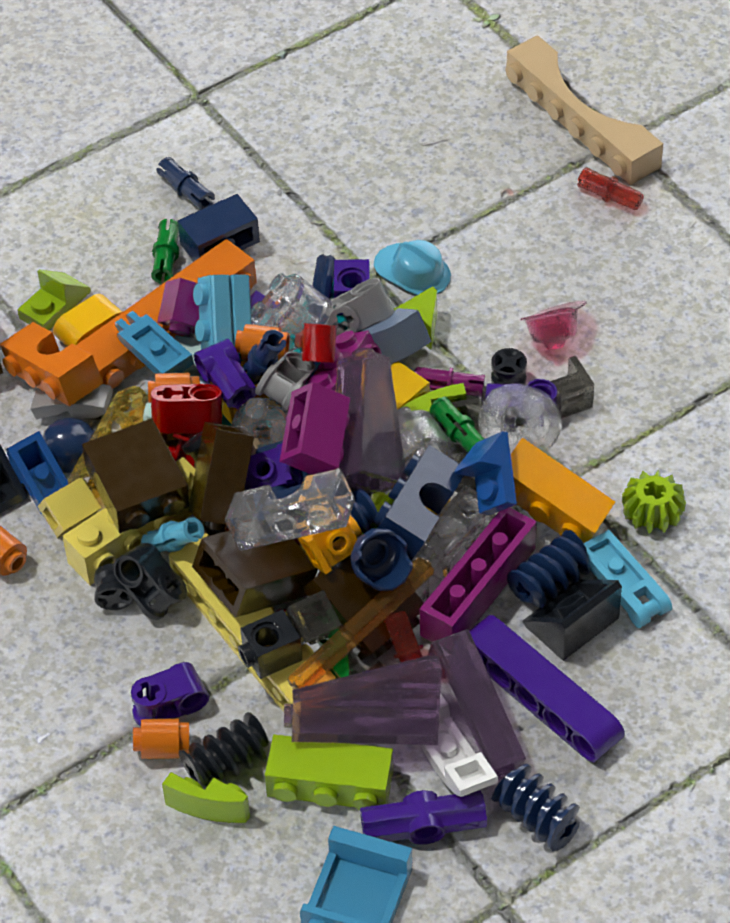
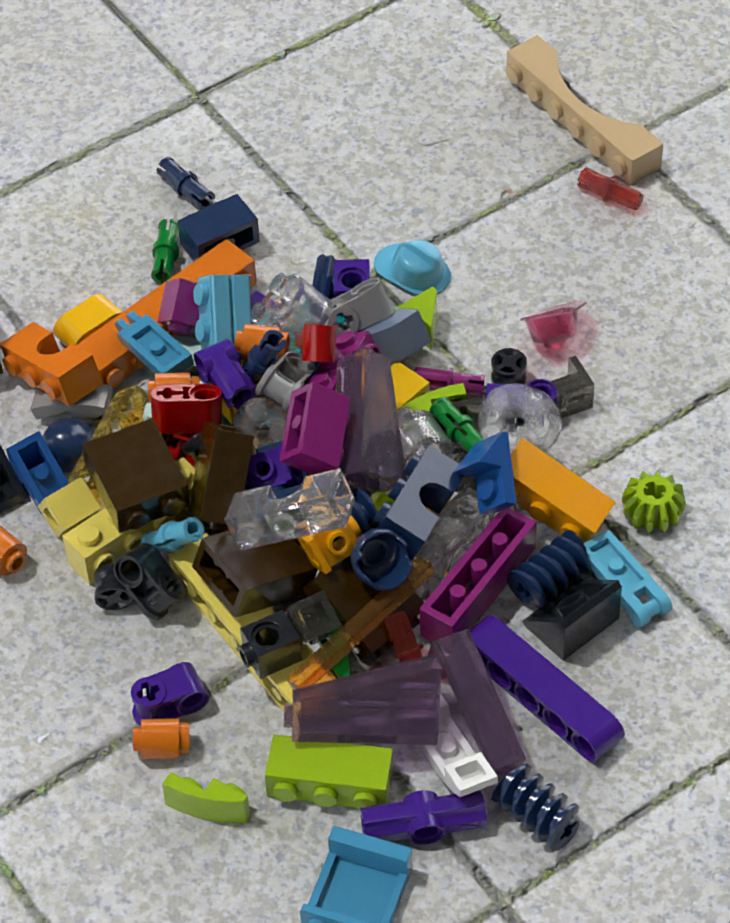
lime slope [17,269,91,330] -> none
black piece [178,712,269,790] -> none

